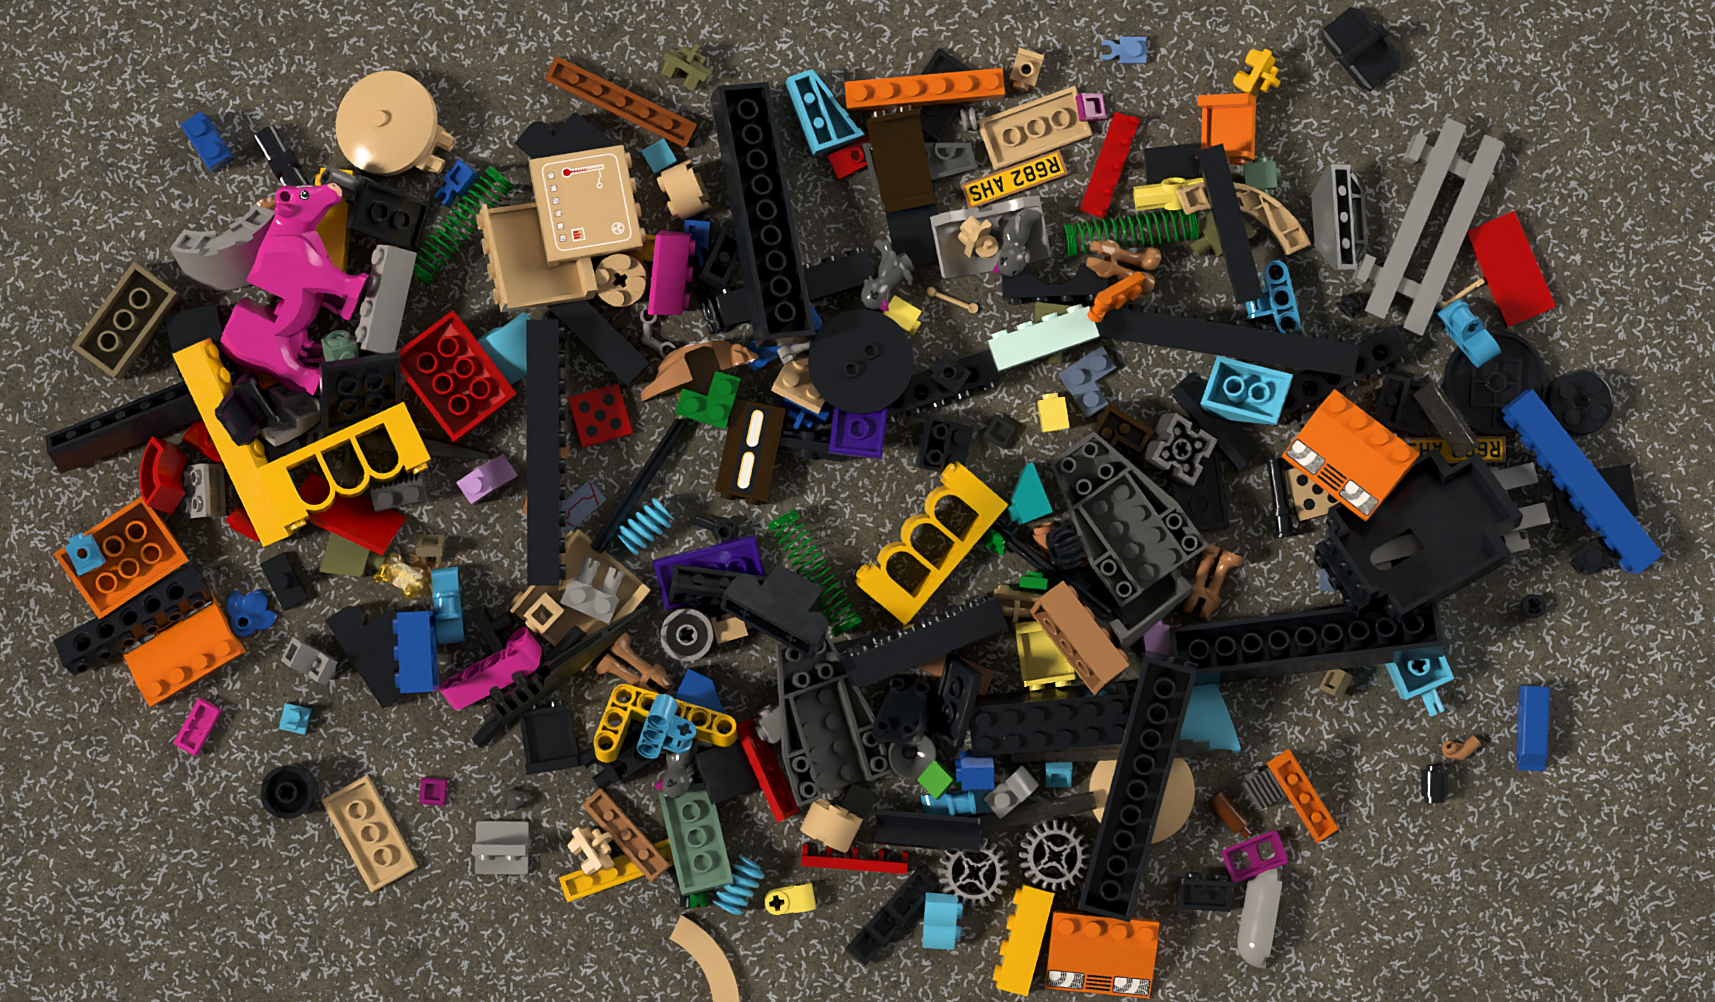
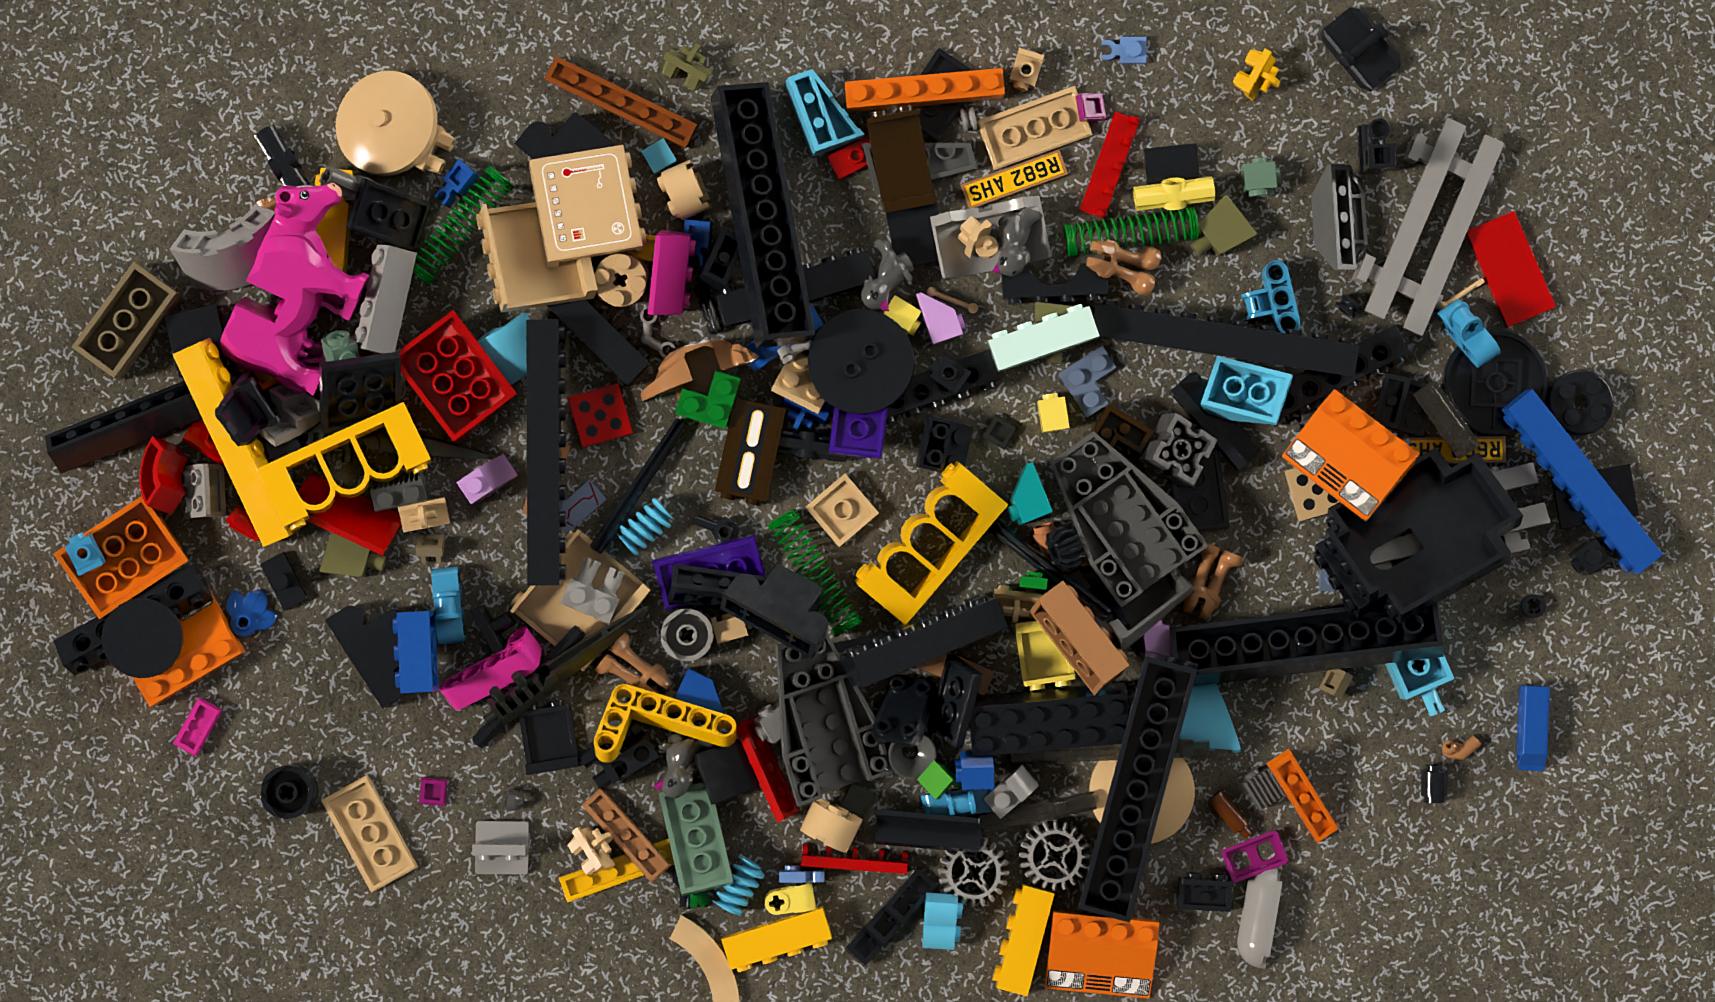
blue brick [180,112,234,172] -> none
medium azure tile [279,703,312,735] -> none
light grey brick [281,637,338,686] -> none
clear yellow piece [373,553,426,601] -> none
tan brick [524,592,566,633] -> none
dark azure piece [637,694,696,759] -> none
green plant [981,527,1006,555] -> none
medium azure tile [1045,762,1073,788] -> none
orange plate [1087,271,1146,322] -> none
tan tile [1176,182,1311,255] -> none
black tile [1196,143,1264,304] -> none
orange panel [1197,93,1256,165] -> none
black pin [1266,458,1297,539] -> none
none -> black tile [102,598,184,678]
none -> tan hips [398,497,450,532]
none -> yellow brick [721,906,832,972]
none -> medium blue plate [779,865,825,883]
none -> tan plate [805,473,879,547]
none -> lavender slope [916,293,966,346]
none -> black hips [1357,118,1396,174]

